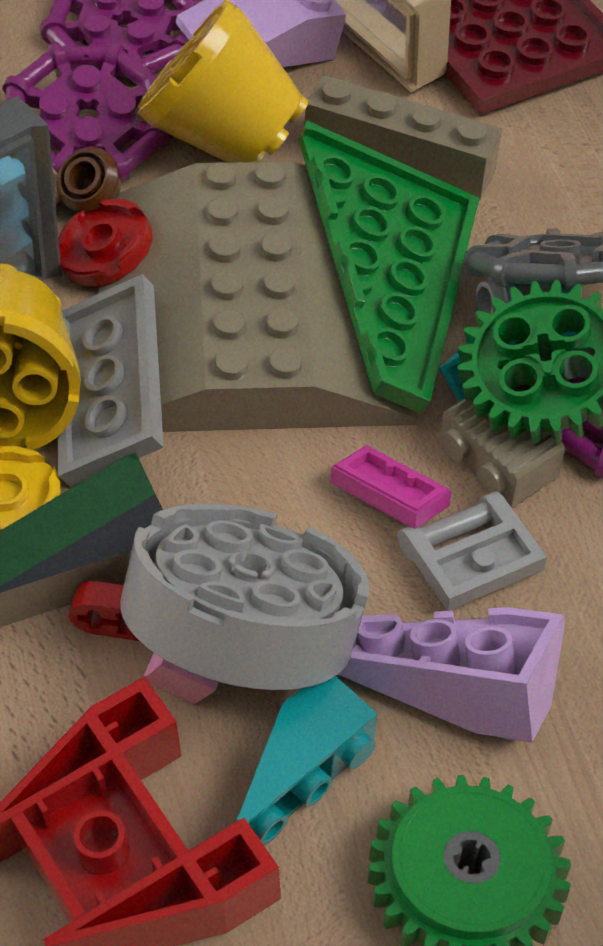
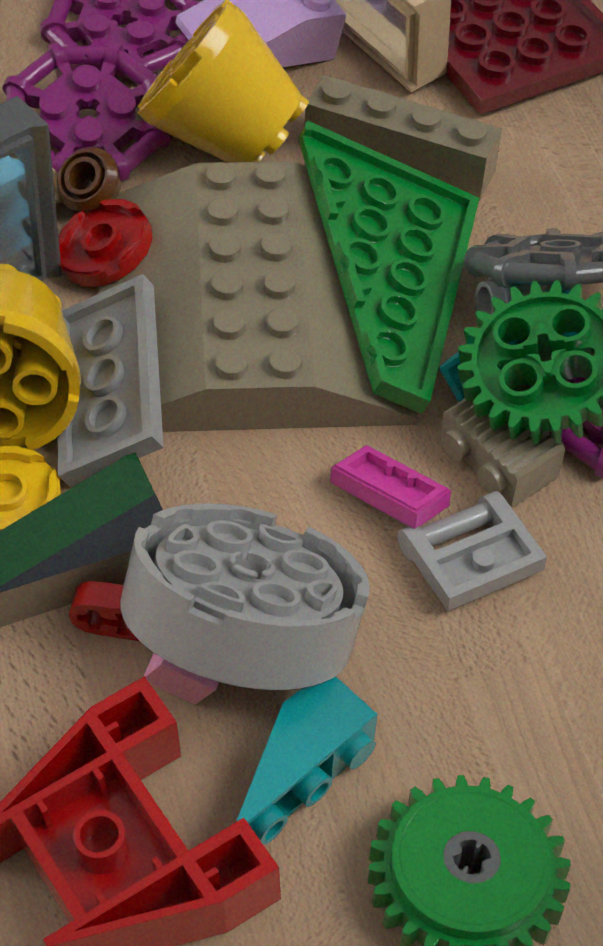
lavender wedge [338,607,565,743] -> none

